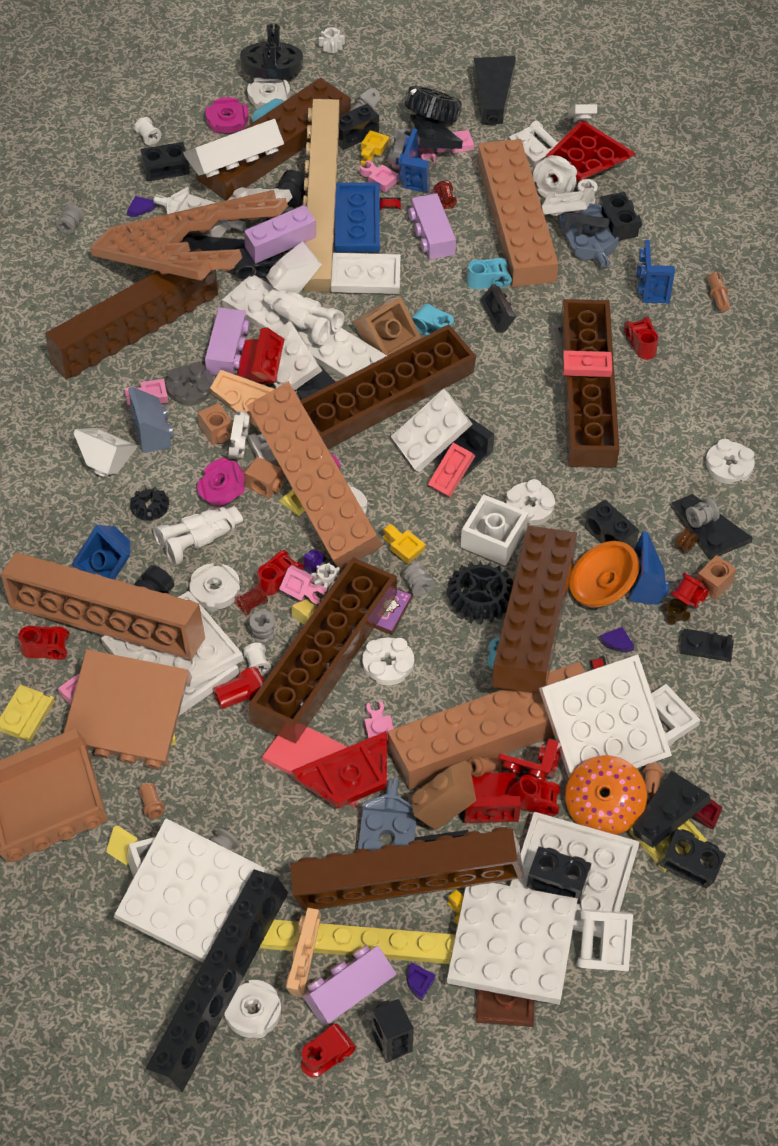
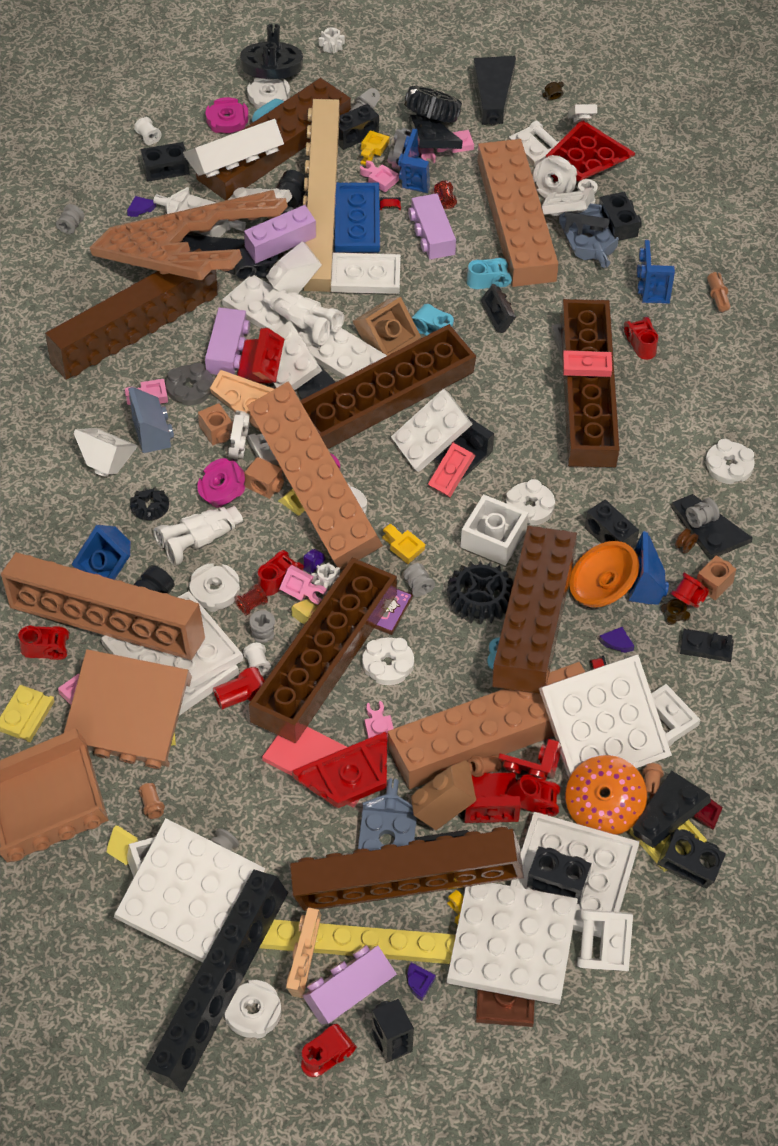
none -> dark brown plate [542,82,564,101]

